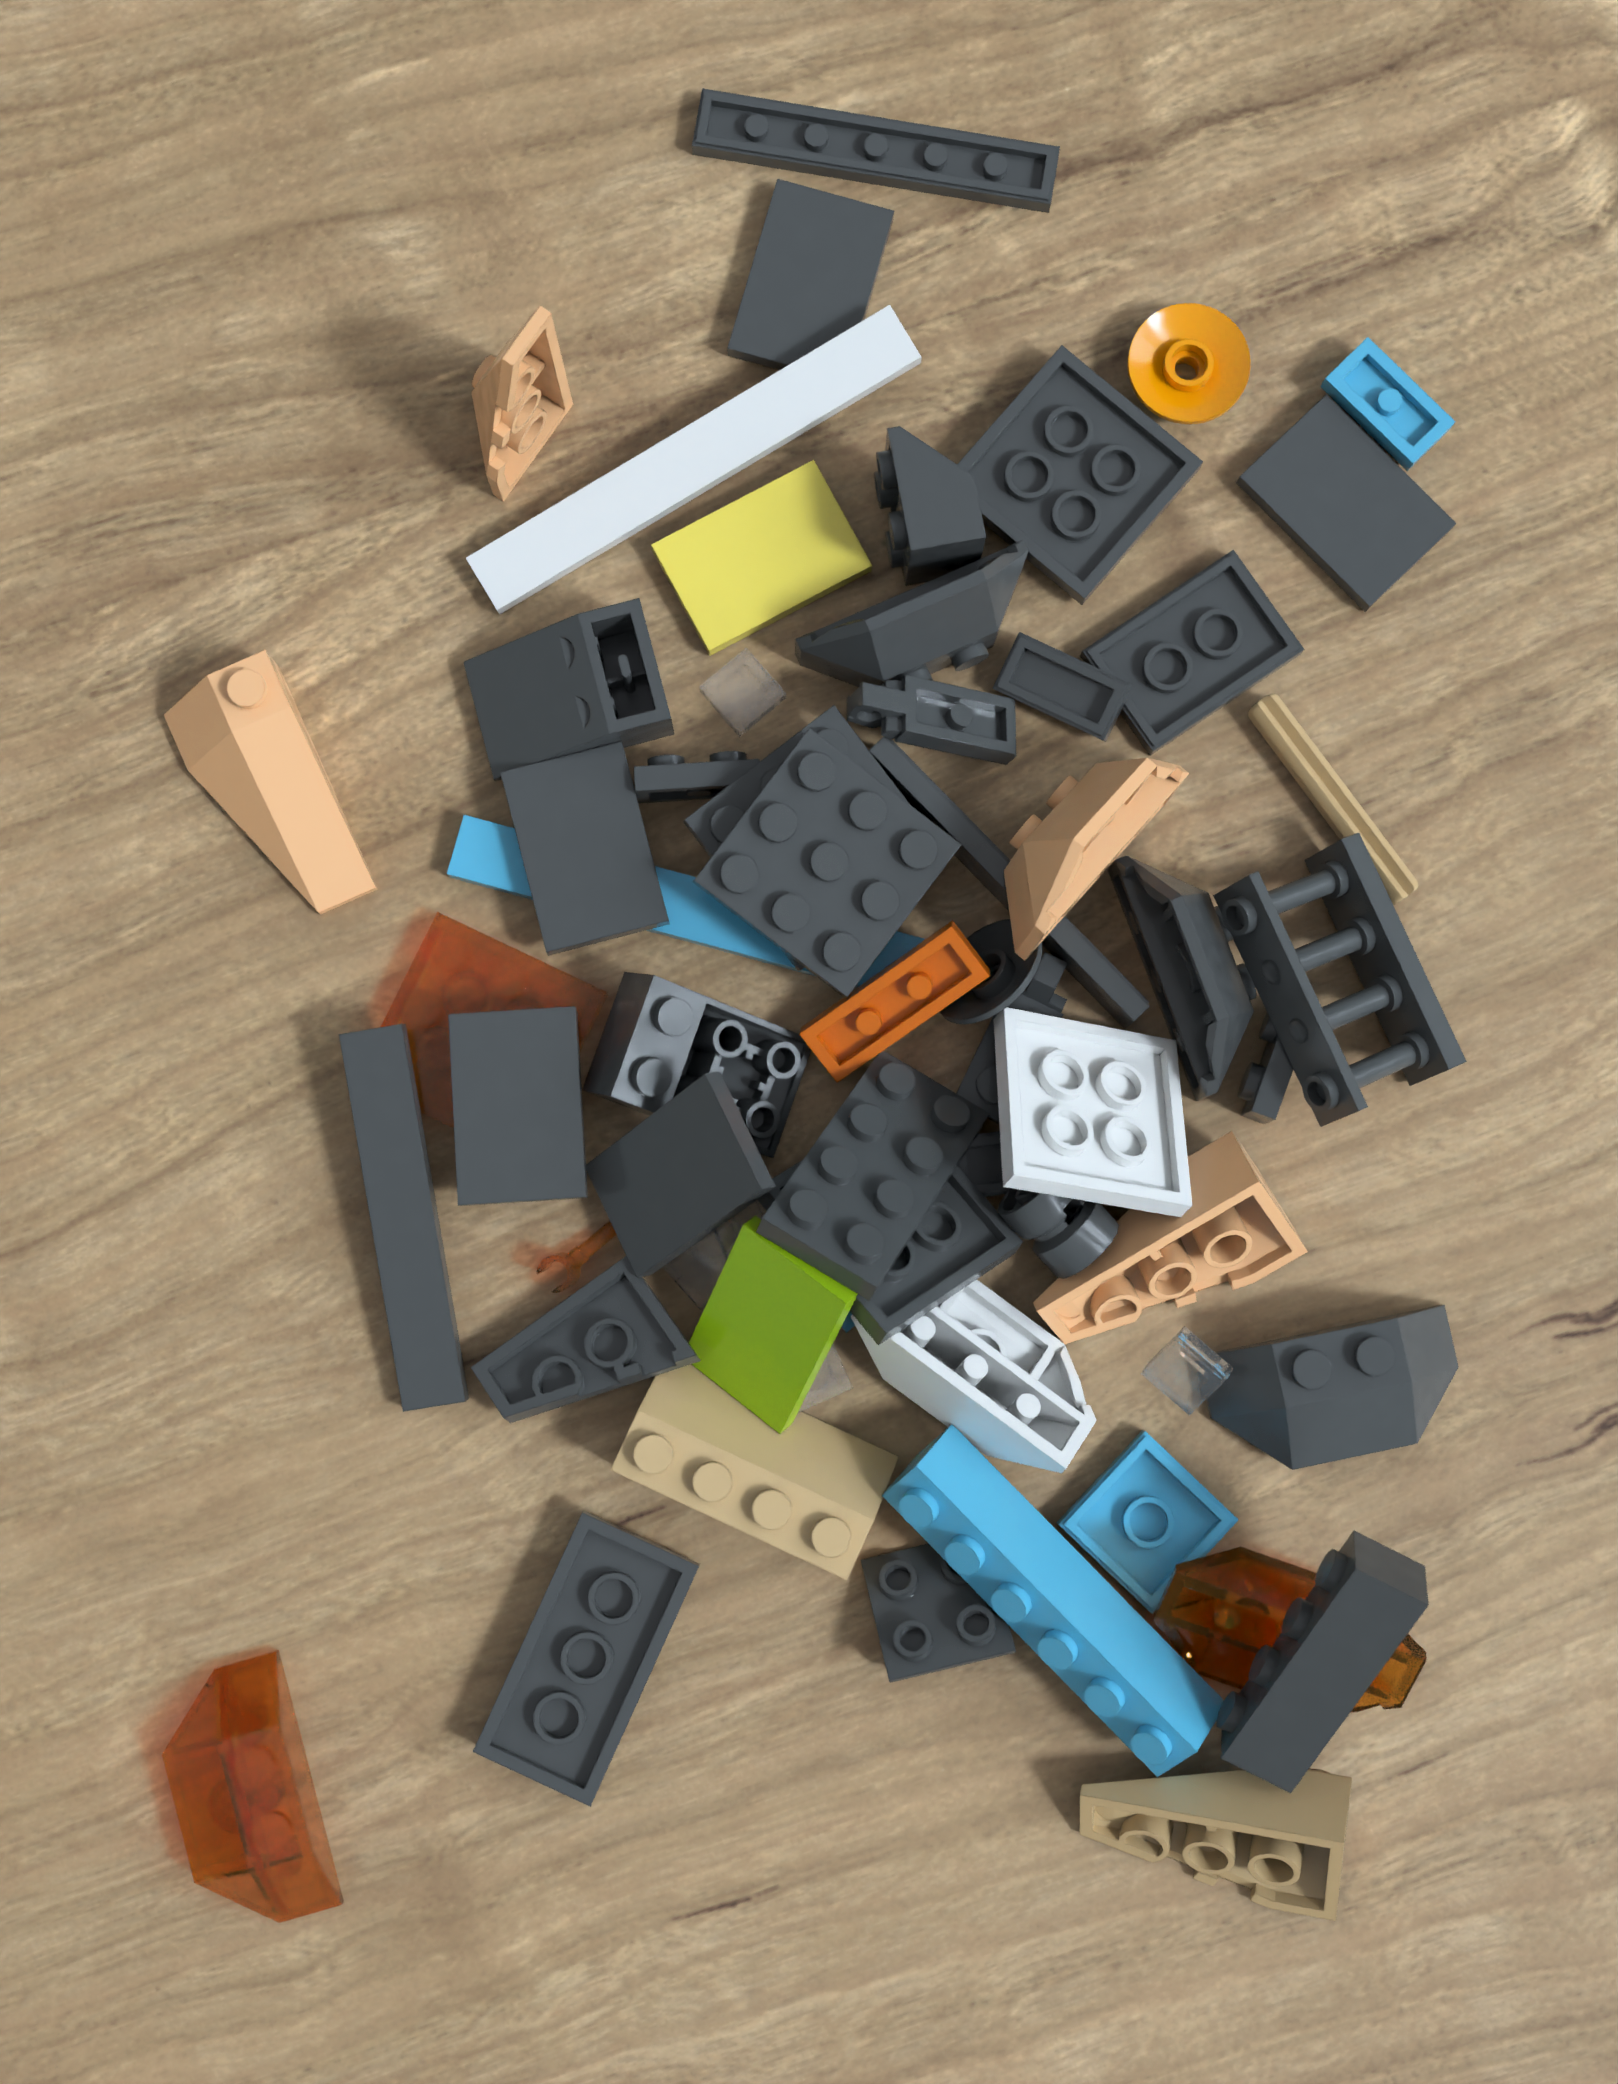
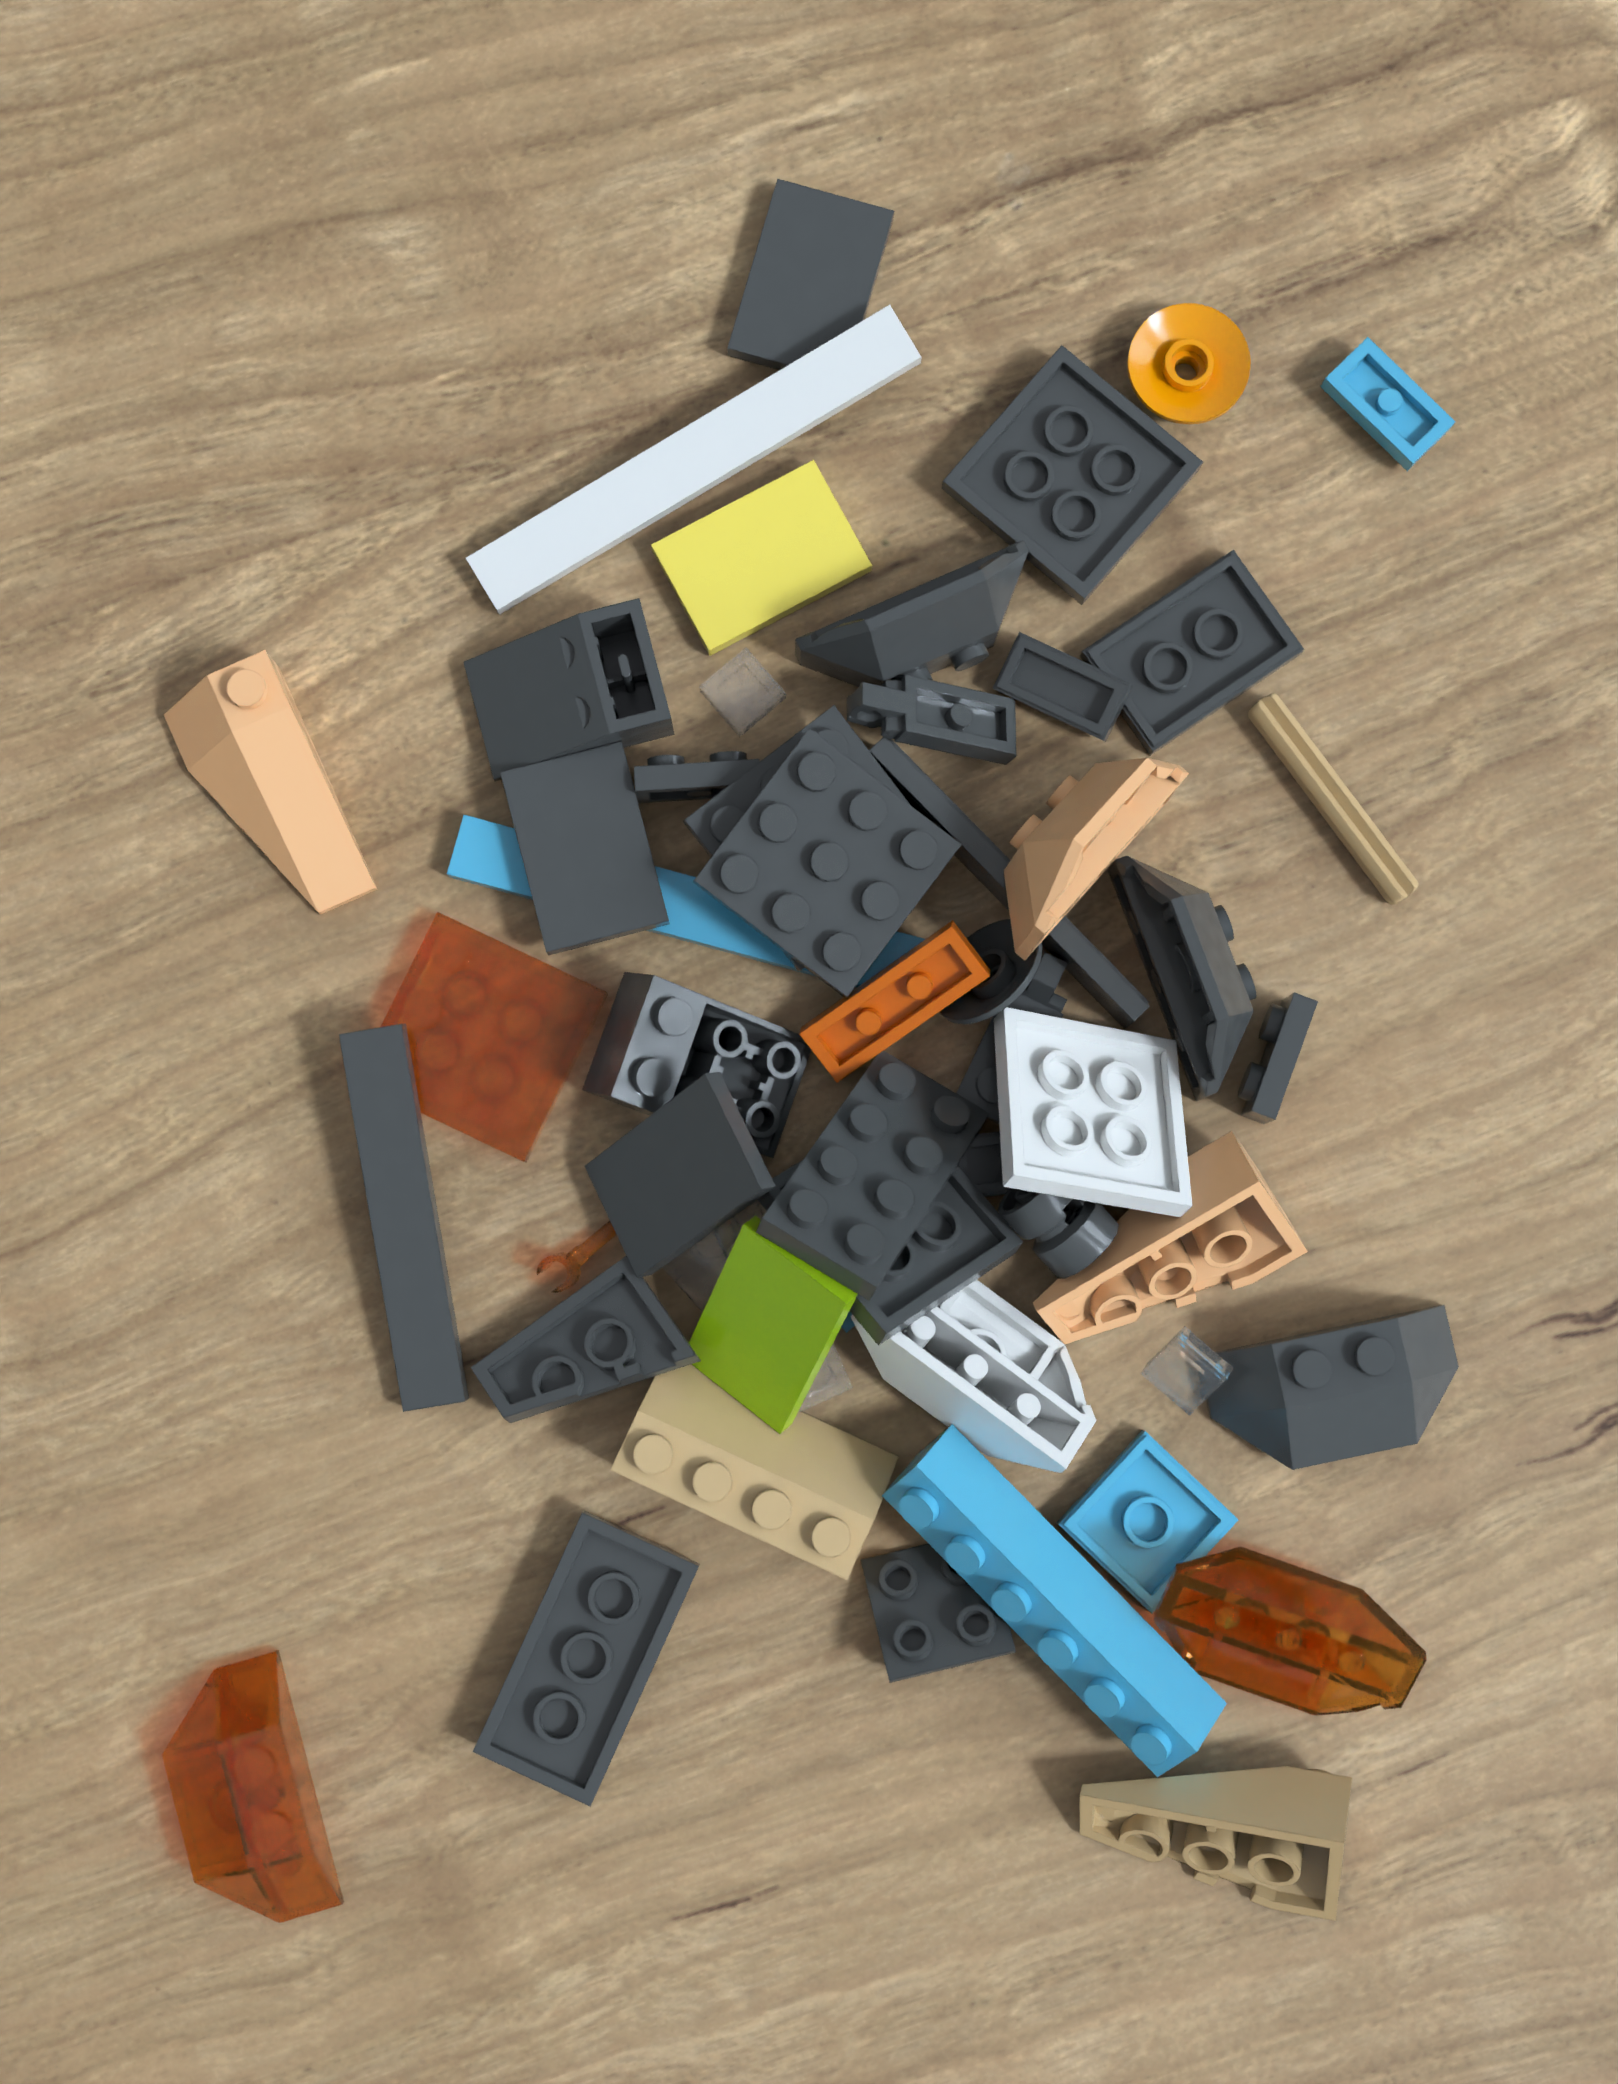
dark grey tile [448,1006,588,1206] -> none
light nougat wedge [472,305,573,502] -> none
dark grey tile [692,88,1060,213] -> none
dark grey slope [874,426,986,586] -> none
dark grey fence [1213,833,1467,1127] -> none
dark grey brick [1216,1530,1429,1793] -> none
dark grey tile [1236,394,1457,612] -> none

